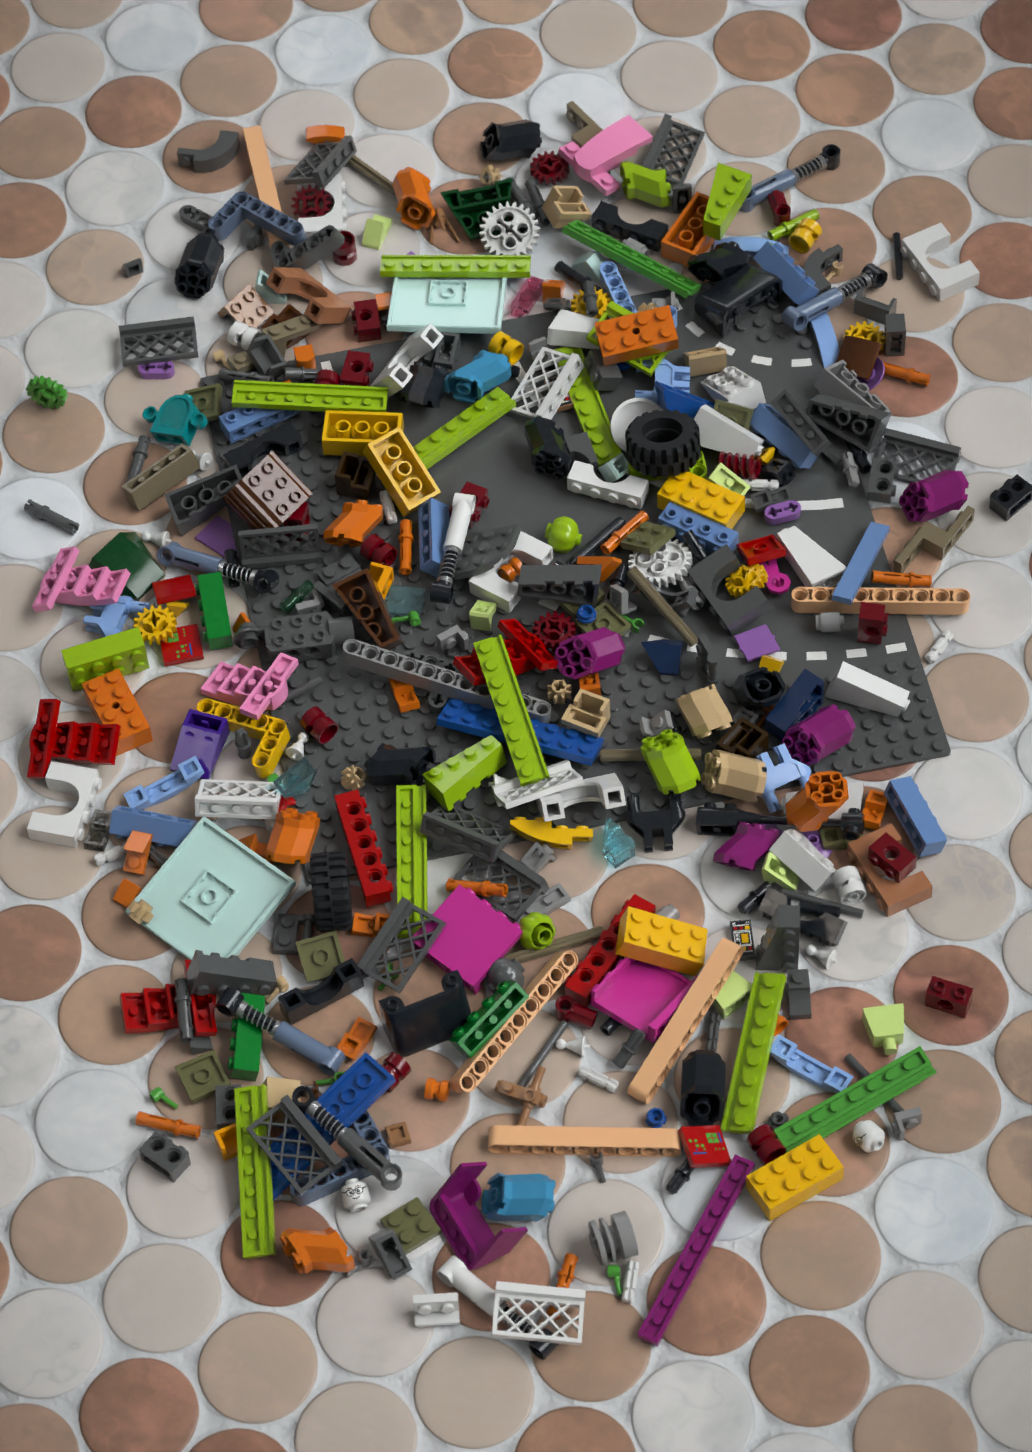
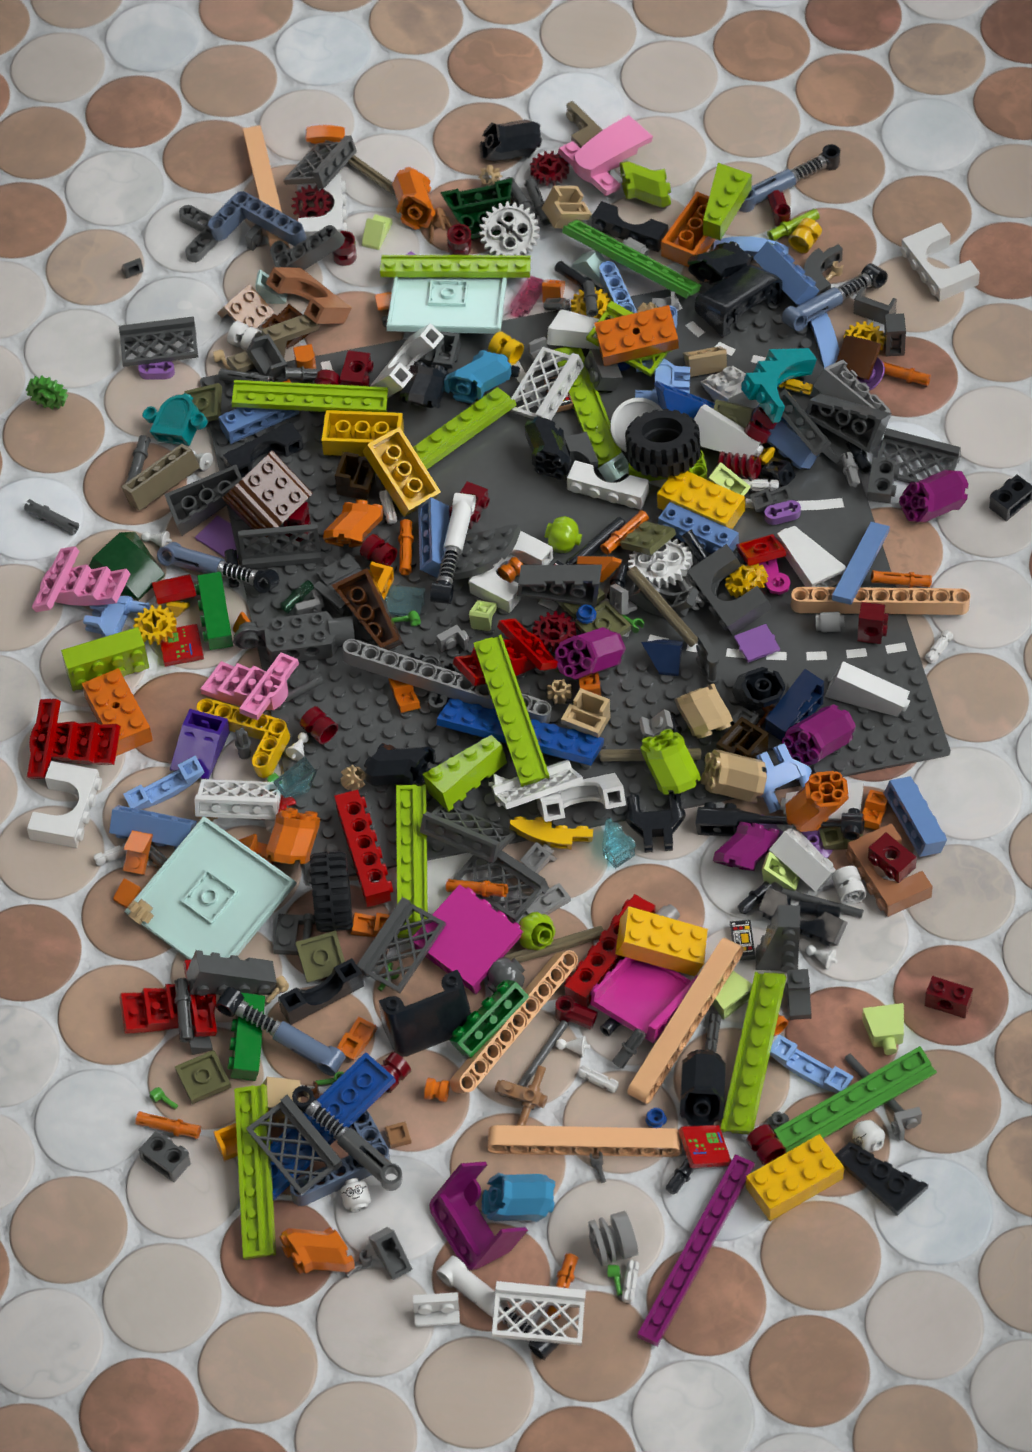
clear smoke slope [84,809,112,852] -> none
black brick [174,233,225,299] -> none
dark grey arch [177,130,240,173] -> none
dark grey brick [215,1084,241,1130] -> none
dark red brick [351,299,382,343] -> none
olive plate [380,1197,441,1255] -> none
dark grey fence [642,113,705,185] -> none
dark grey slope [670,183,692,214] -> none
yellow slope [759,655,784,673] -> none
black bar [893,232,903,280] -> none
dark tan bracket [893,506,975,573] -> none
none -> dark red wheel [447,224,472,255]
none -> teal arch [741,348,817,423]
none -> dark red wheel [744,407,777,443]
none -> yellow axle [778,378,813,395]
none -> black wing [835,1142,928,1216]

